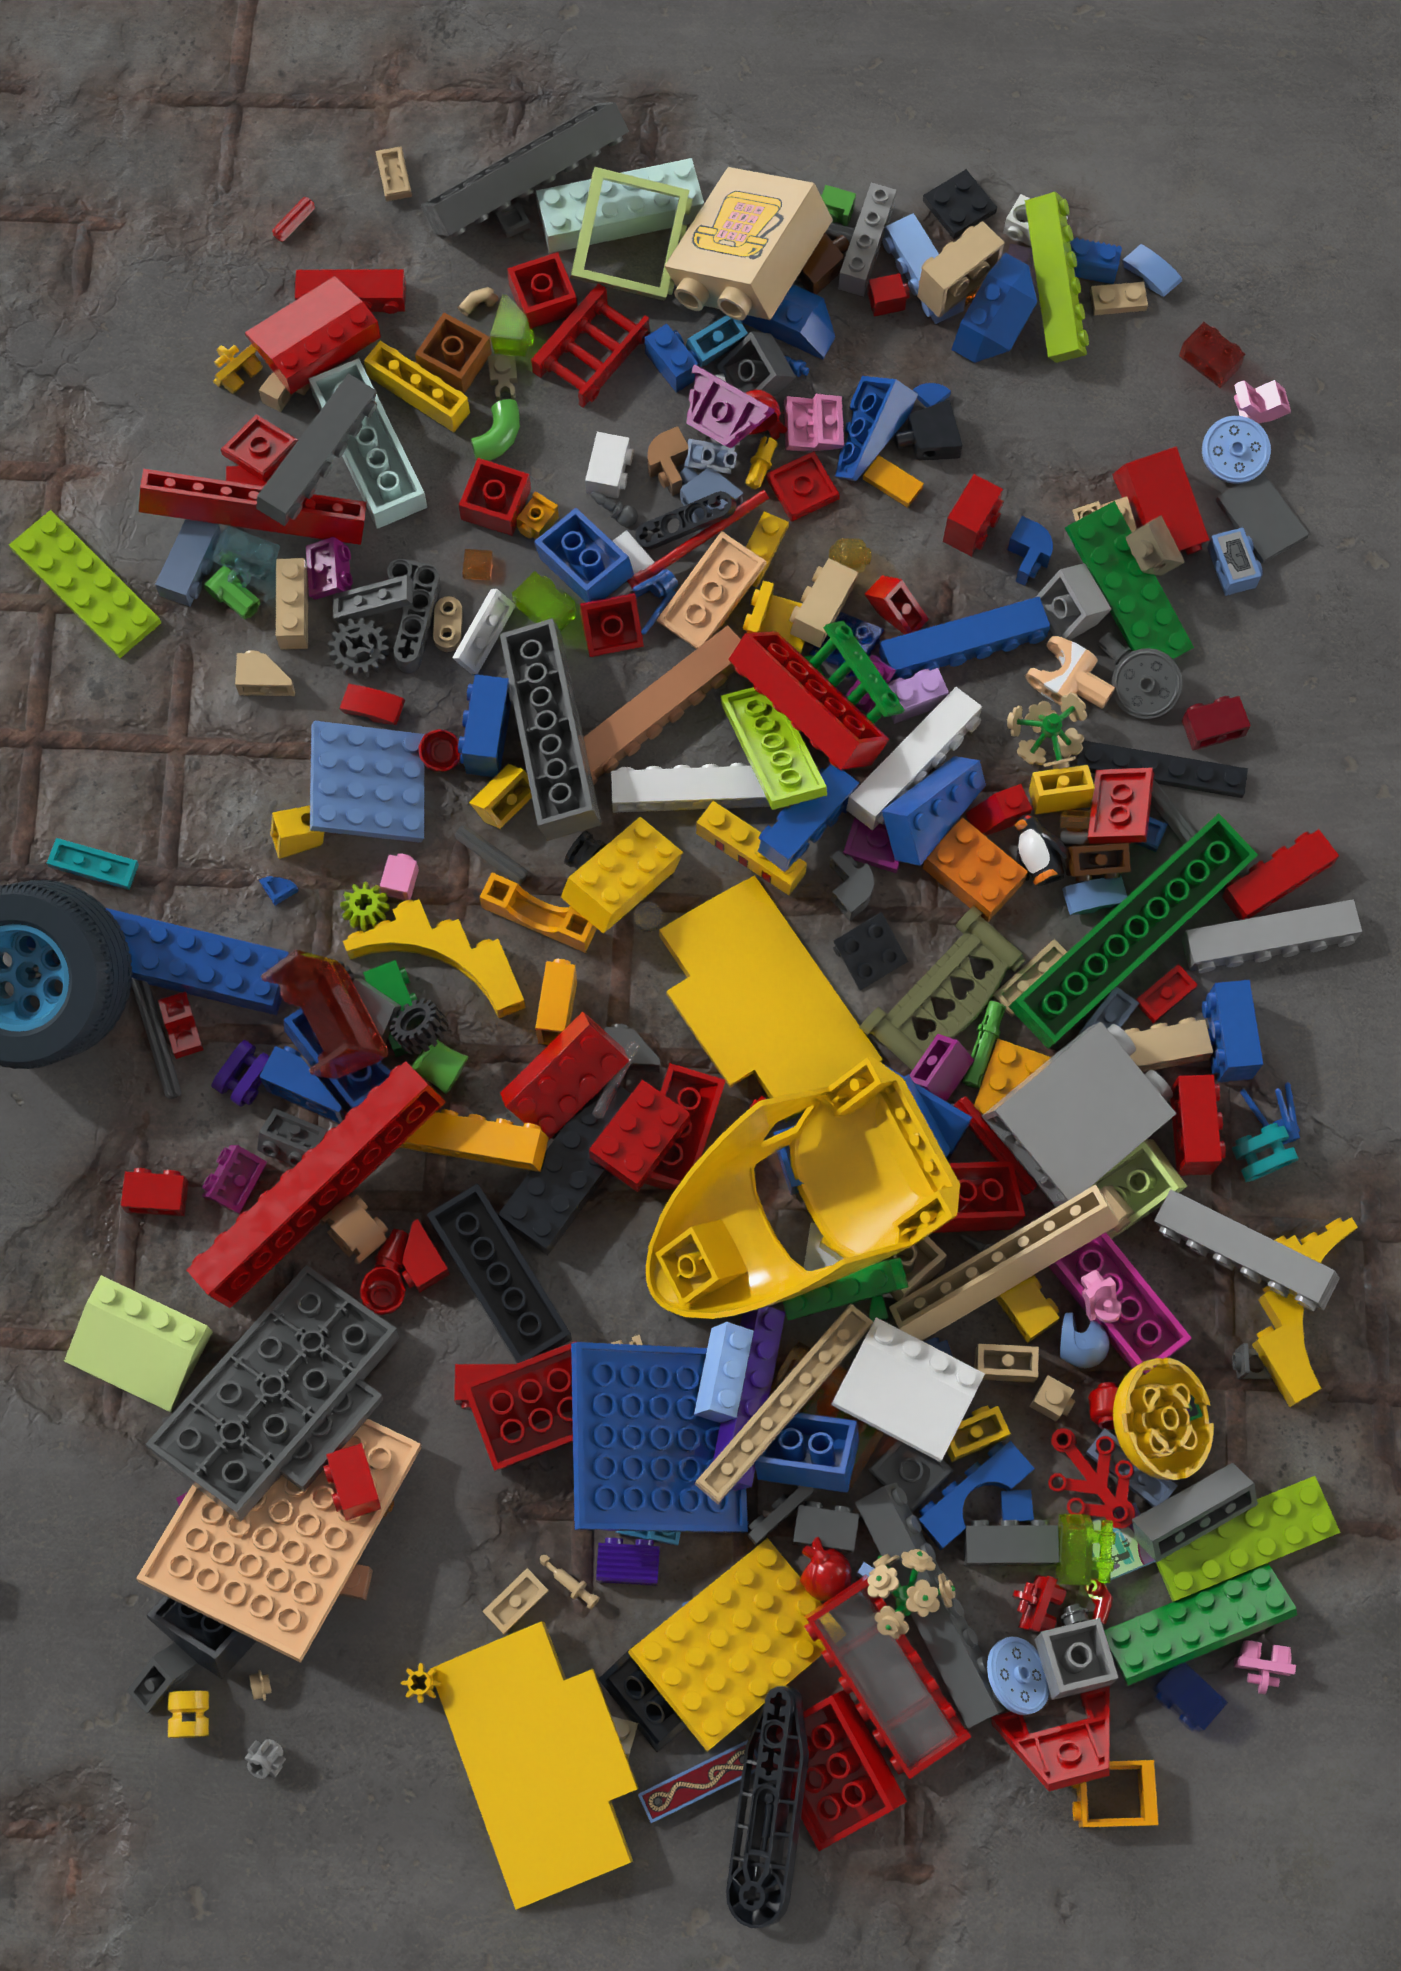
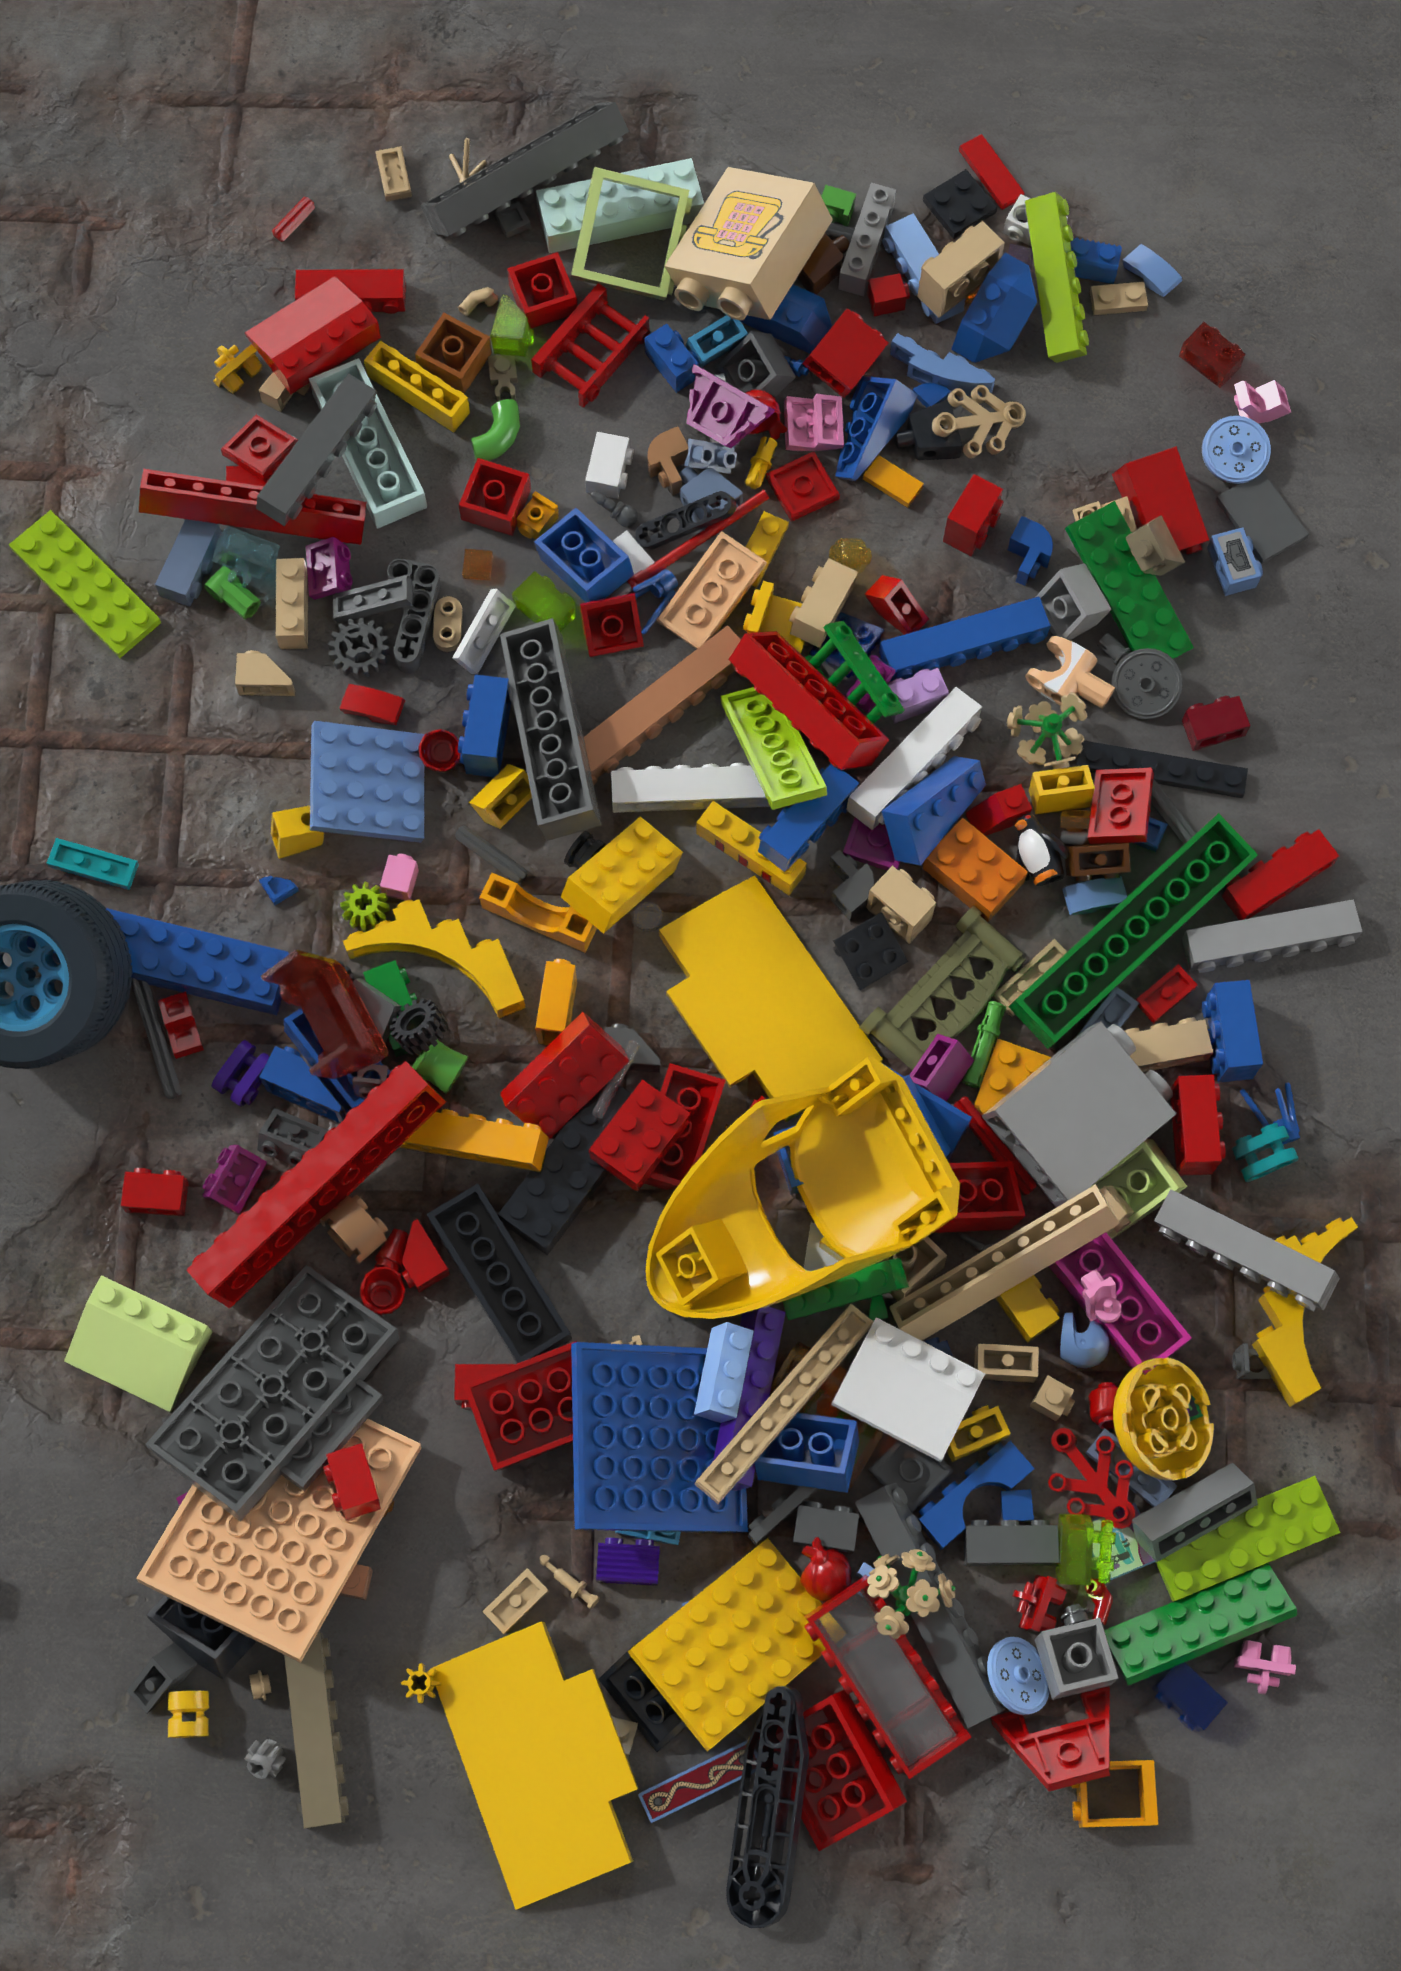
none -> dark tan brick [284,1631,349,1829]
none -> dark grey bracket [352,1063,388,1099]
none -> tan plant [449,138,487,183]
none -> red brick [803,308,889,398]
none -> tan brick [866,865,936,944]
none -> medium blue slope [890,333,995,396]
none -> tan plant [932,385,1026,458]
none -> red tile [959,134,1025,210]

